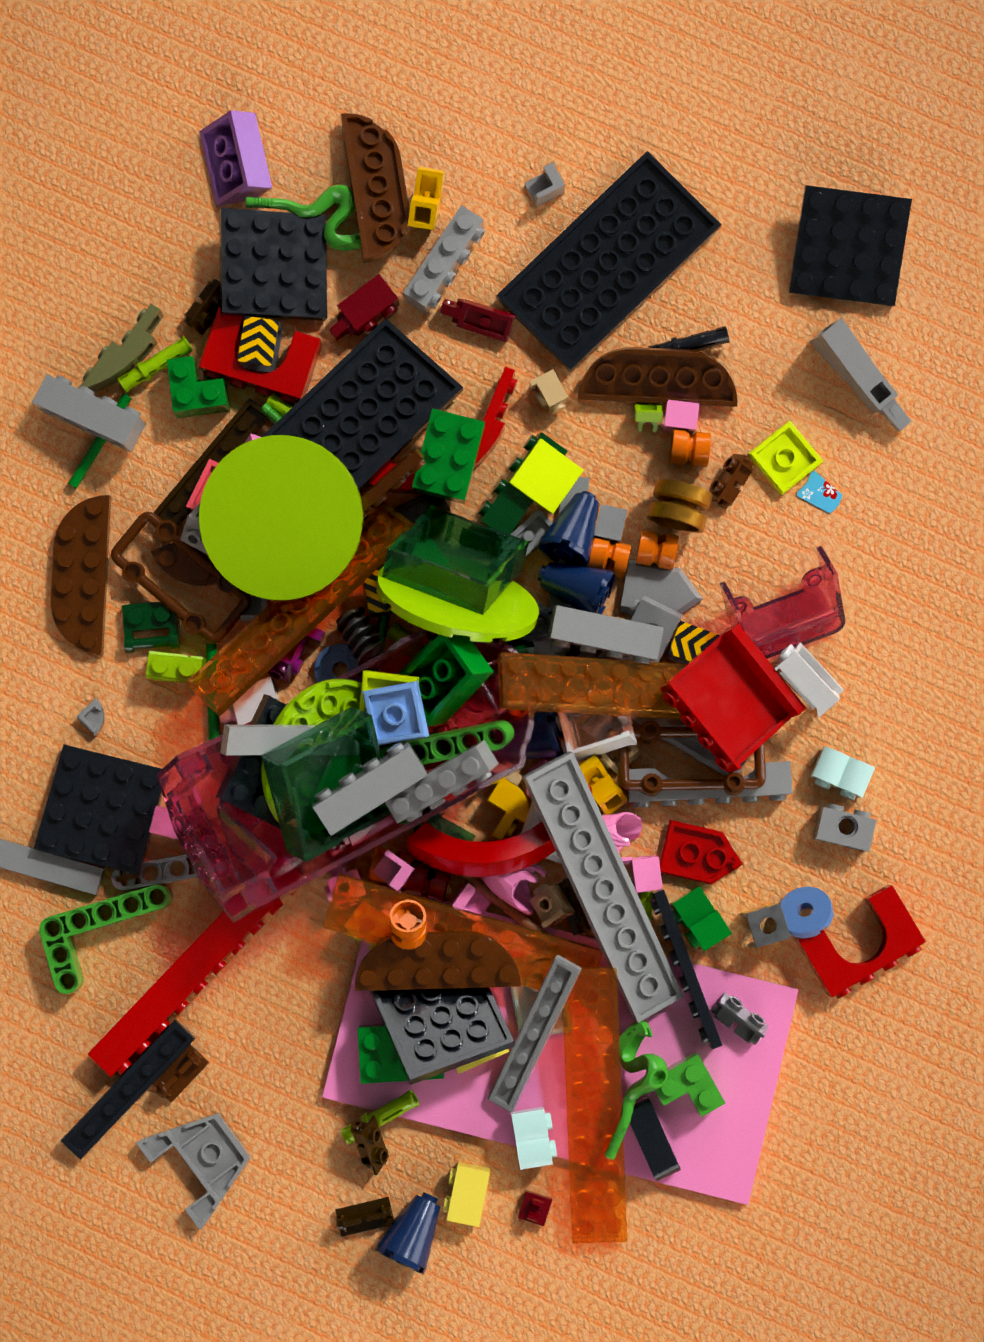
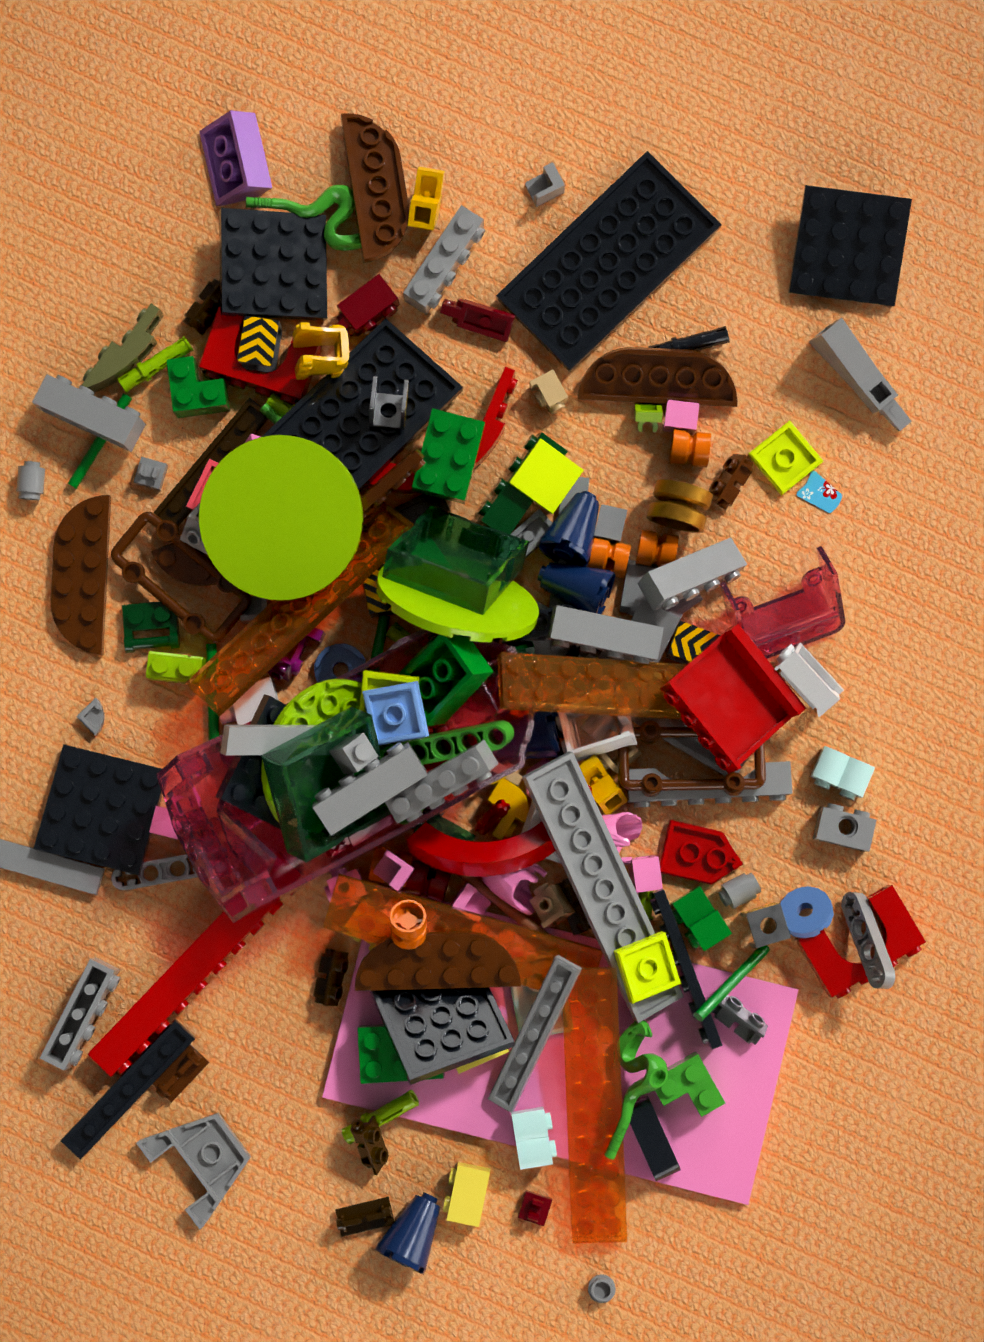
bright green beam [39,885,173,994] -> none
flat silver piece [336,607,386,668] -> none
none -> light grey brick [16,461,45,501]
none -> light grey brick [40,957,121,1071]
none -> light grey tile [134,457,168,491]
none -> yellow piece [293,322,349,380]
none -> dark brown hinge [313,948,349,1006]
none -> light grey brick [329,733,379,774]
none -> flat silver piece [369,376,409,430]
none -> red axle [474,799,511,835]
none -> light grey plate [588,1274,616,1303]
none -> neon yellow tile [613,931,681,1004]
none -> light grey brick [637,538,747,611]
none -> green bar [694,945,770,1022]
none -> light grey brick [718,873,761,909]
none -> light grey beam [841,892,895,989]

